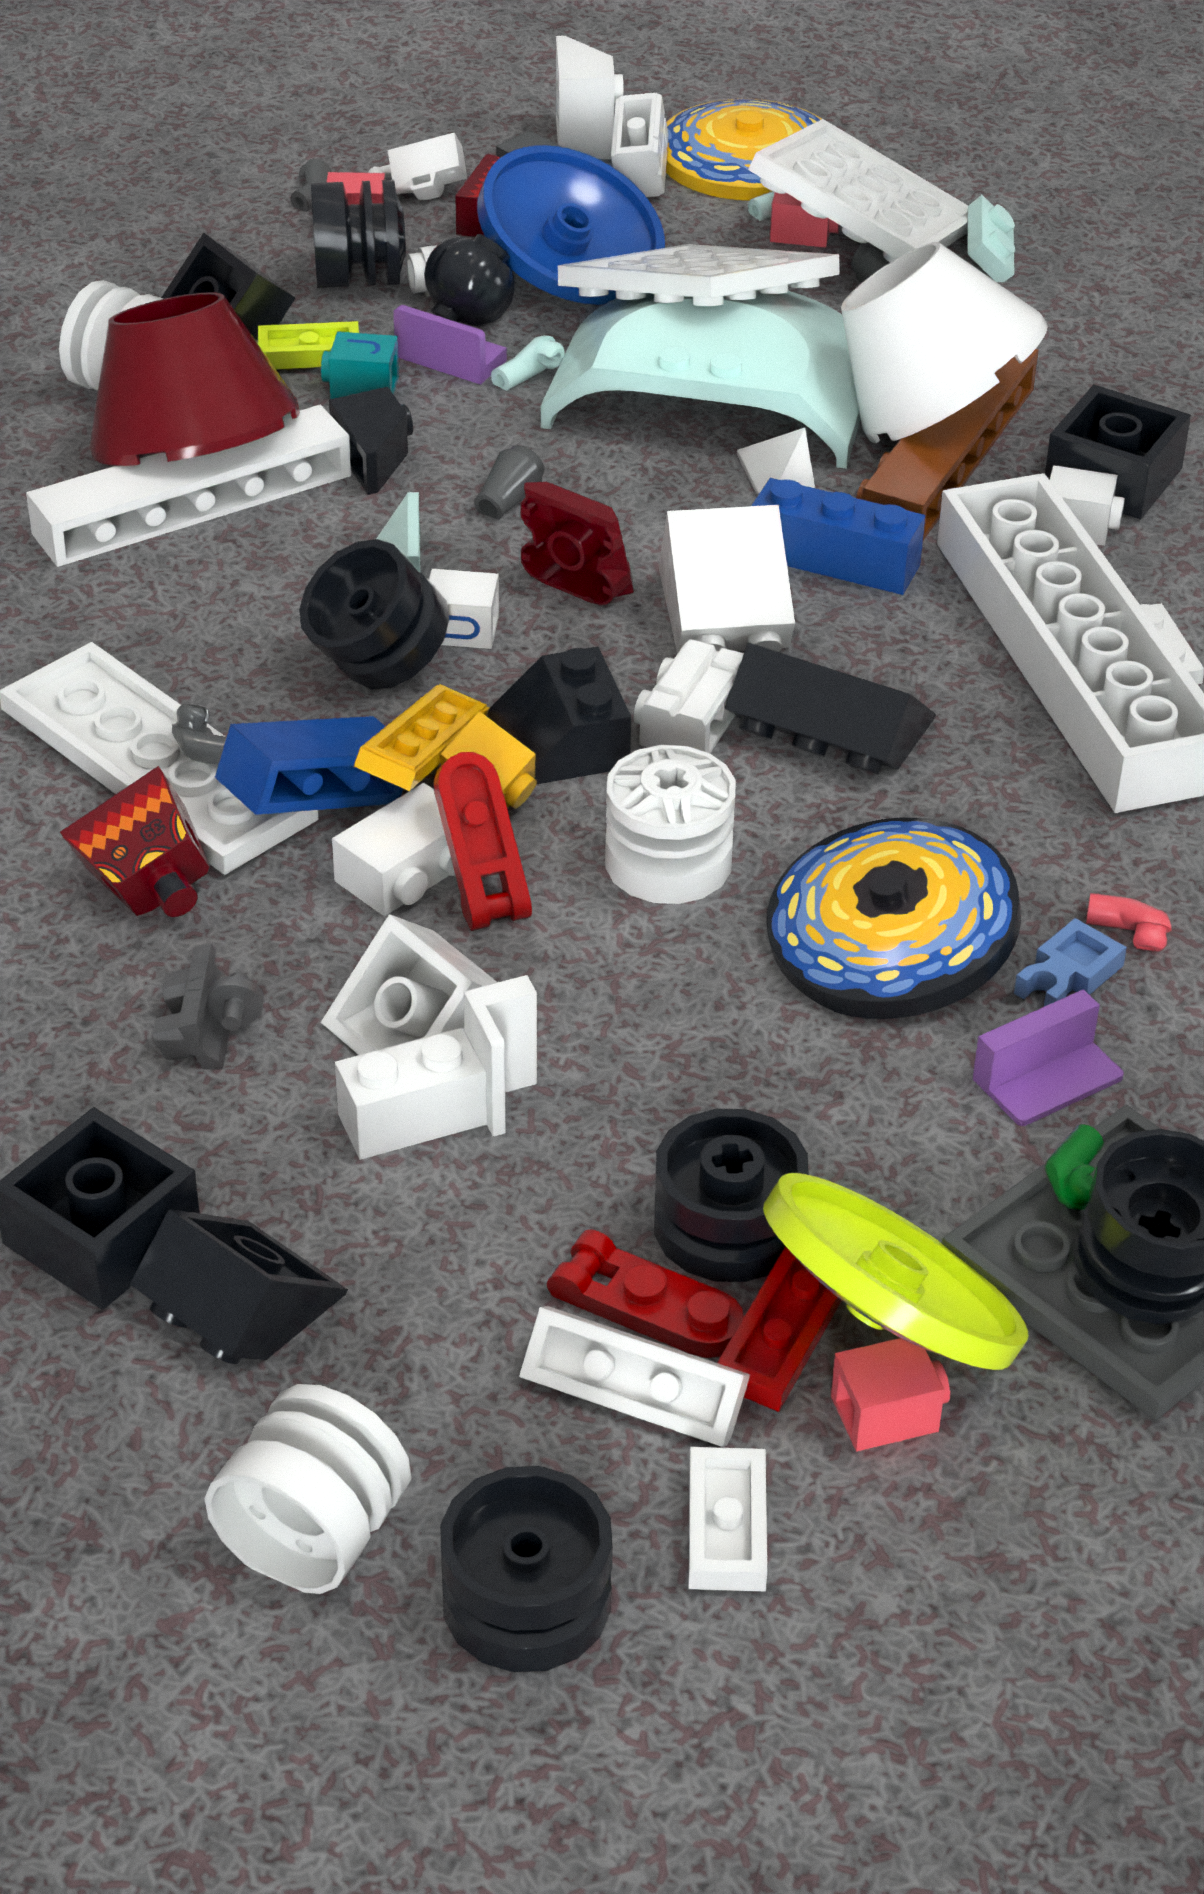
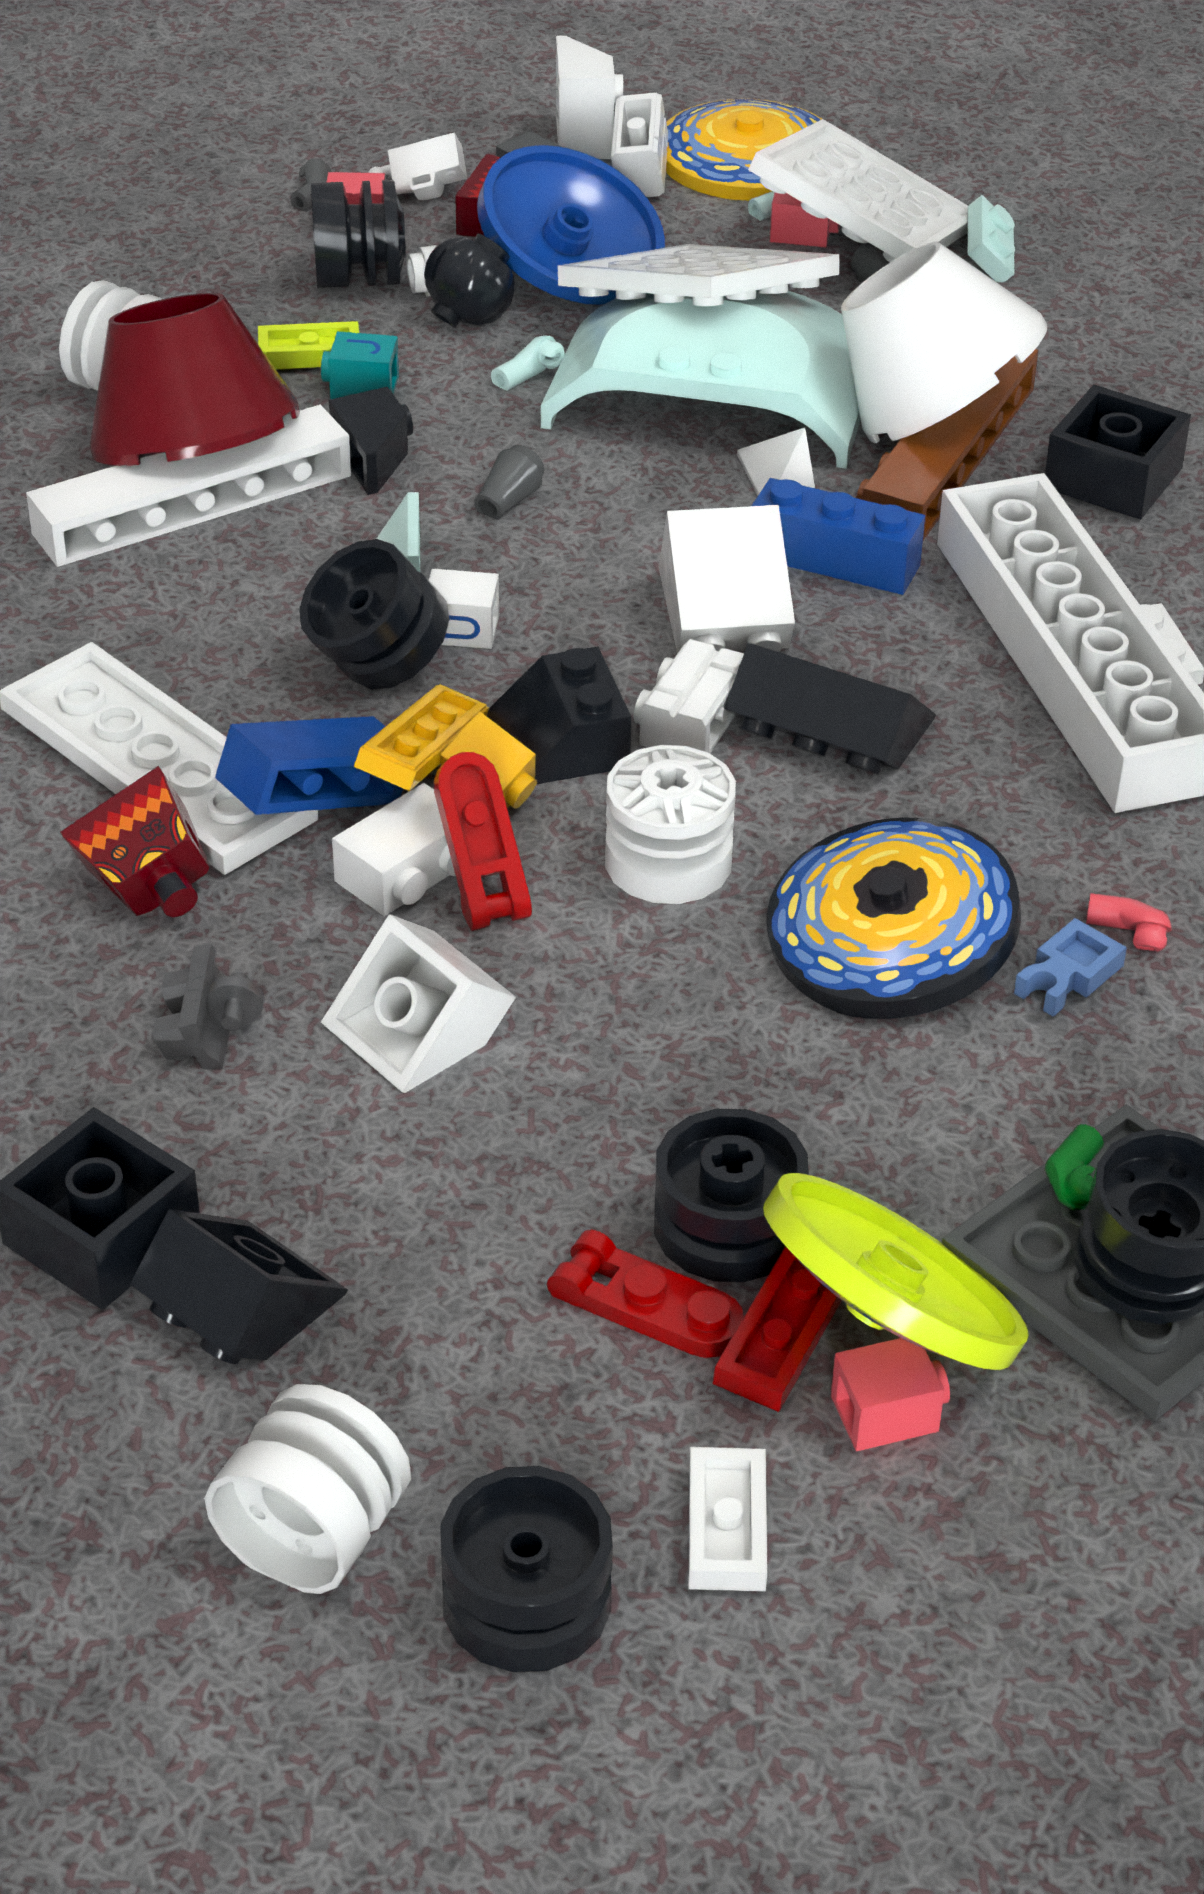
black slope [161,233,296,340] -> none
dark grey arm [172,704,227,765] -> none
white brick [335,1028,487,1160] -> none
medium lavender panel [393,305,507,385] -> none
white panel [464,975,537,1136] -> none
white plate [519,1306,750,1447] -> none
dark red slope [520,482,634,606] -> none
medium lavender panel [973,989,1124,1126] -> none
white brick [1050,465,1125,546] -> none

